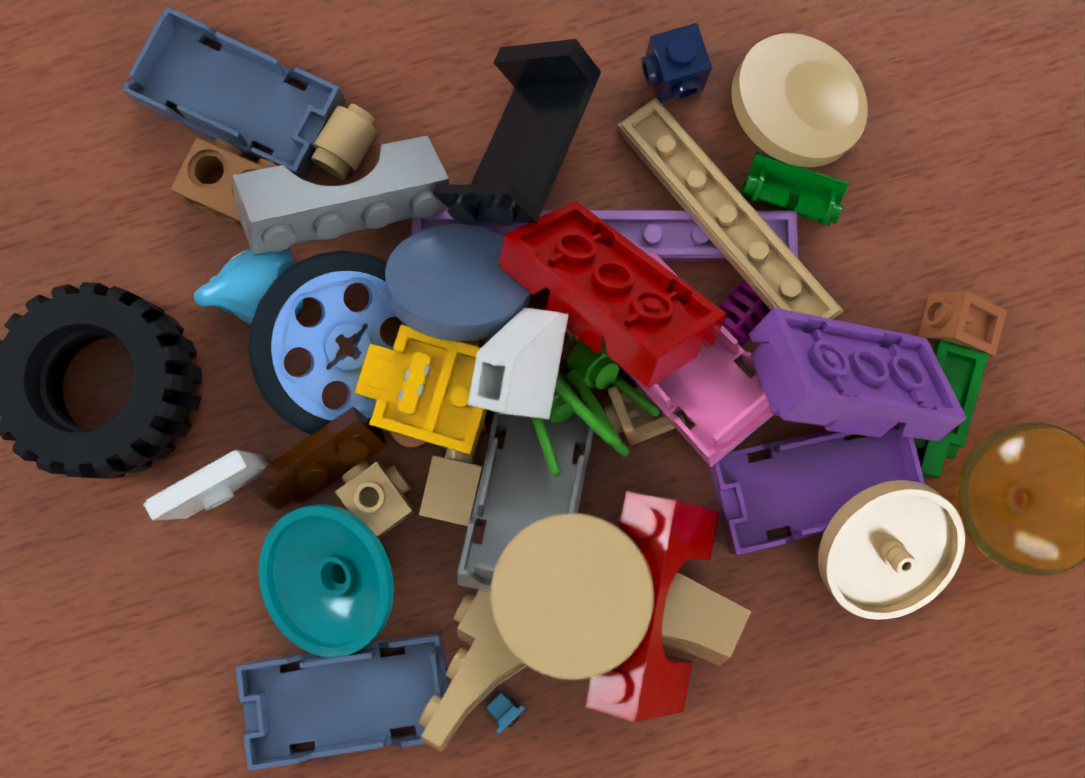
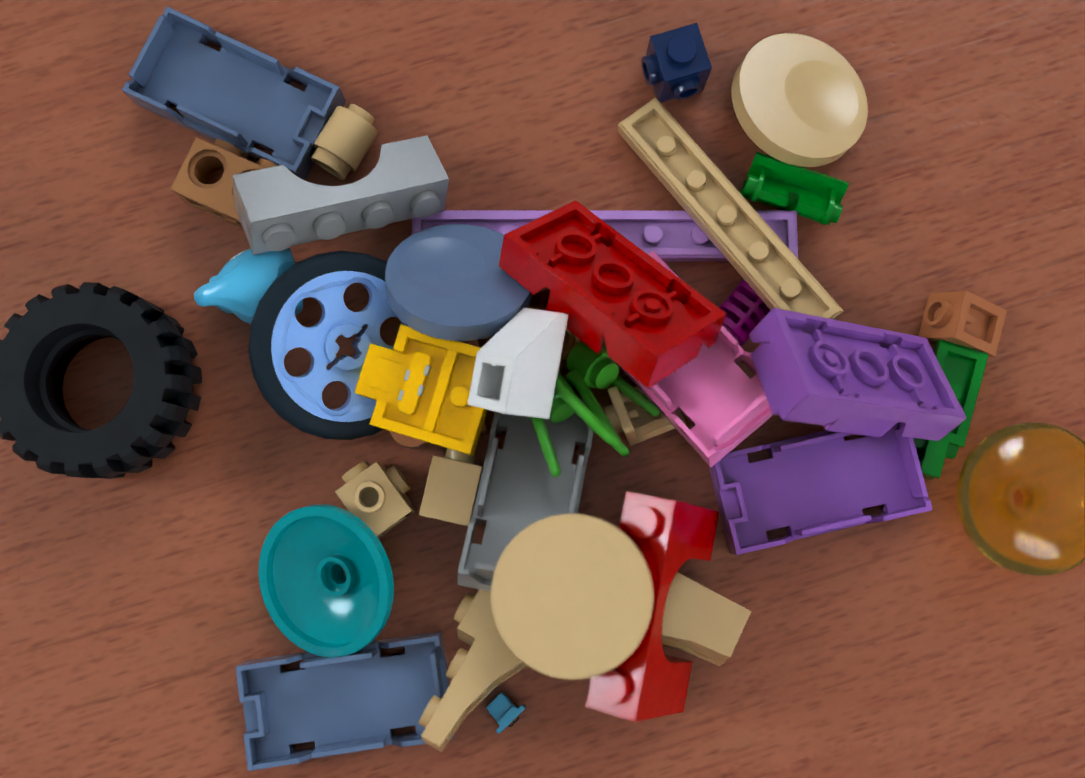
white plate [144,450,269,520] -> none
reddish brown hinge [253,406,387,509] -> none
black panel [433,39,601,226] -> none
piece [818,480,965,620] -> none

